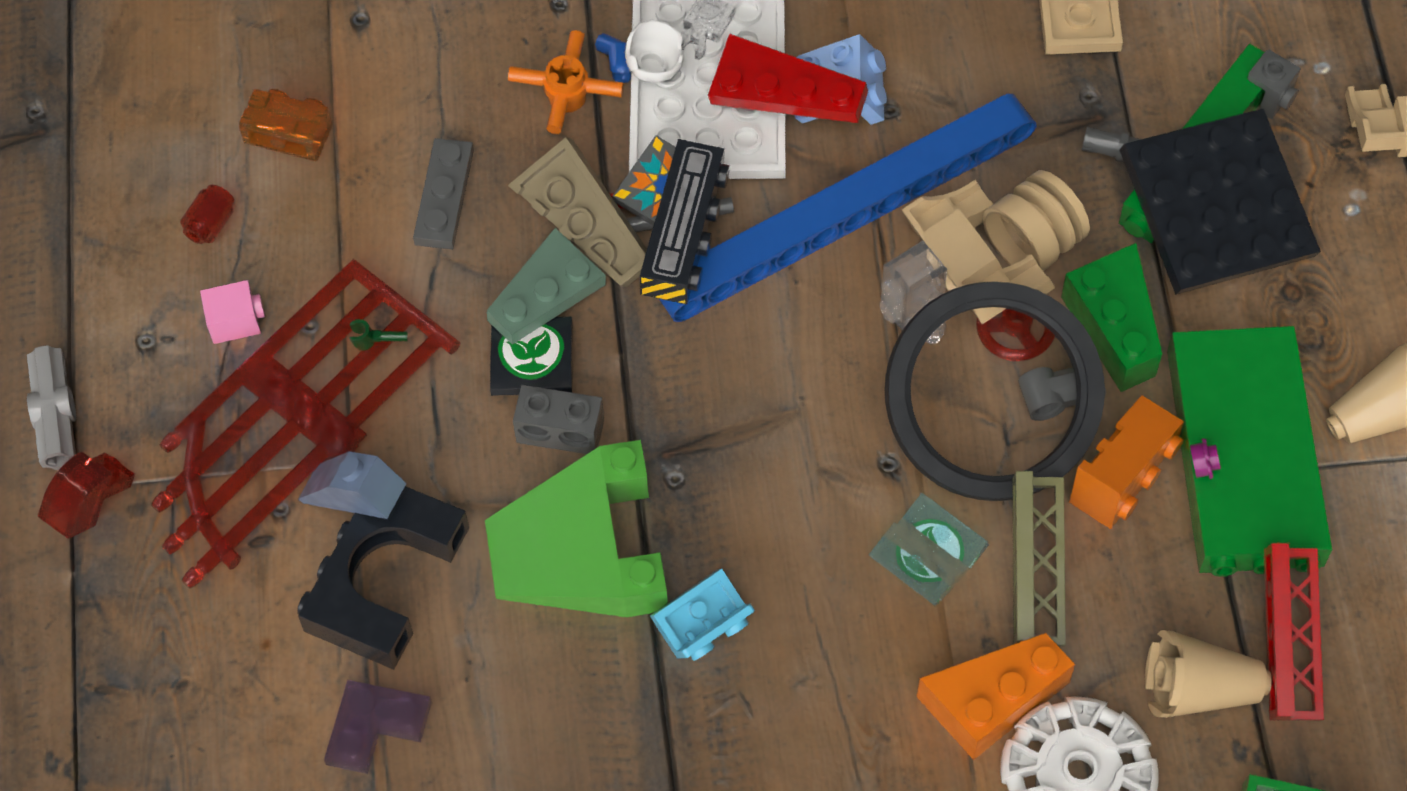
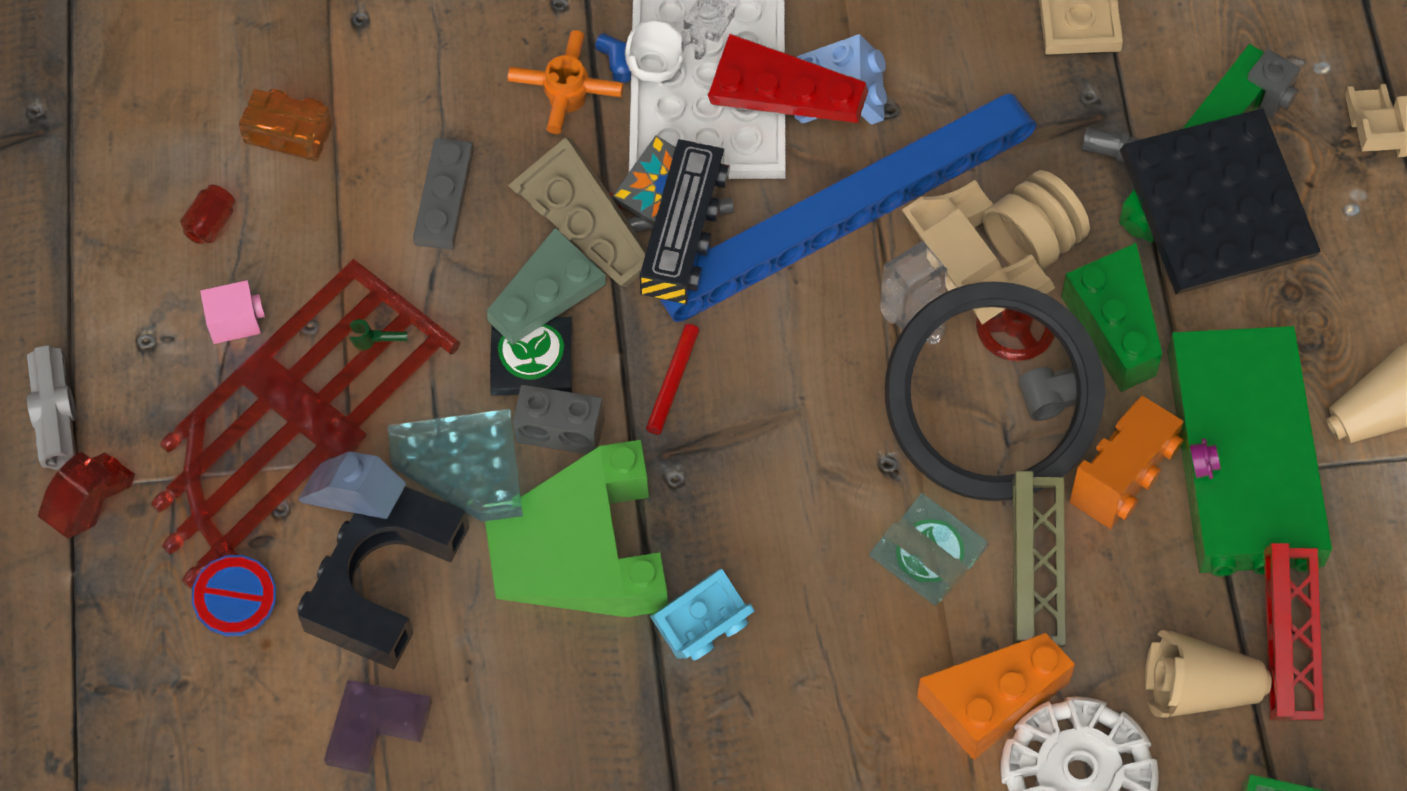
none -> piece [192,555,276,636]
none -> clear light blue plate [388,409,523,522]
none -> red bar [646,324,700,435]

